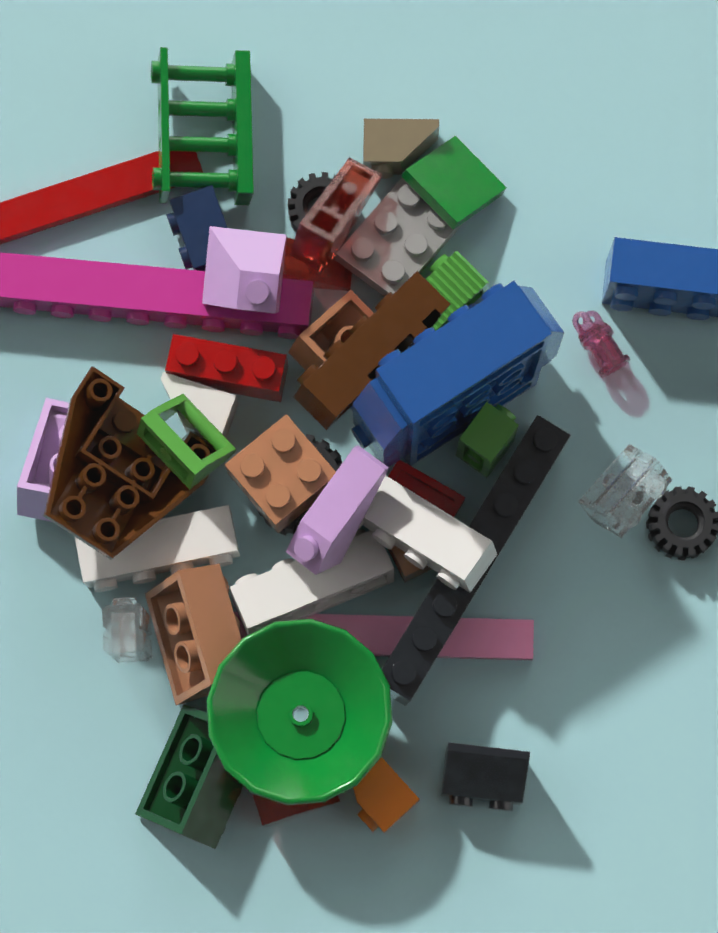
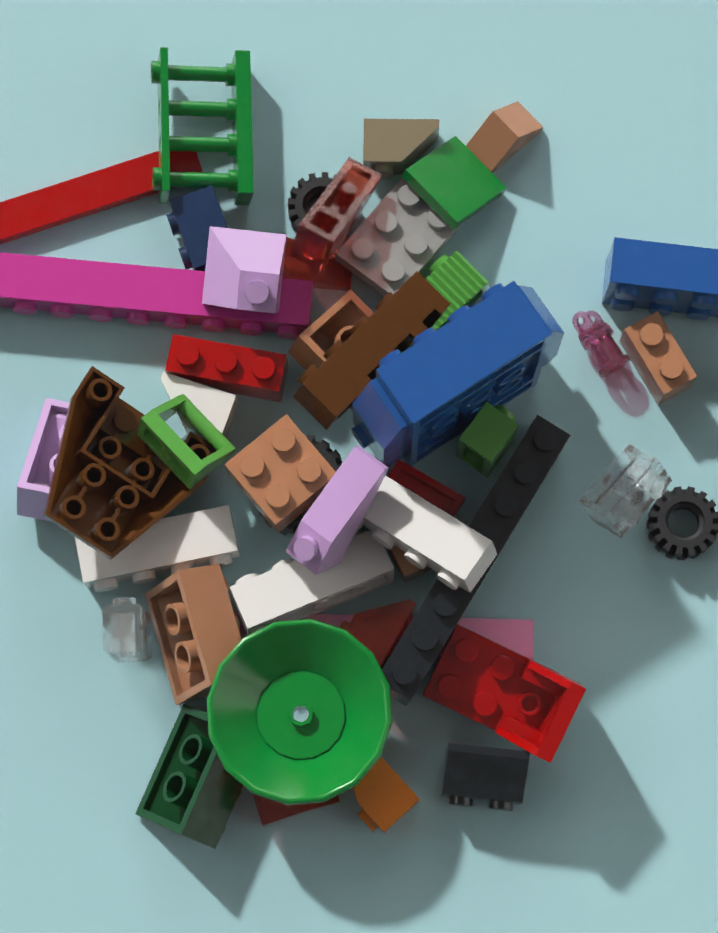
none -> clear red slope [339,599,416,669]
none -> red bracket [423,624,586,763]
none -> nougat slope [466,101,543,173]
none -> nougat brick [619,311,697,405]

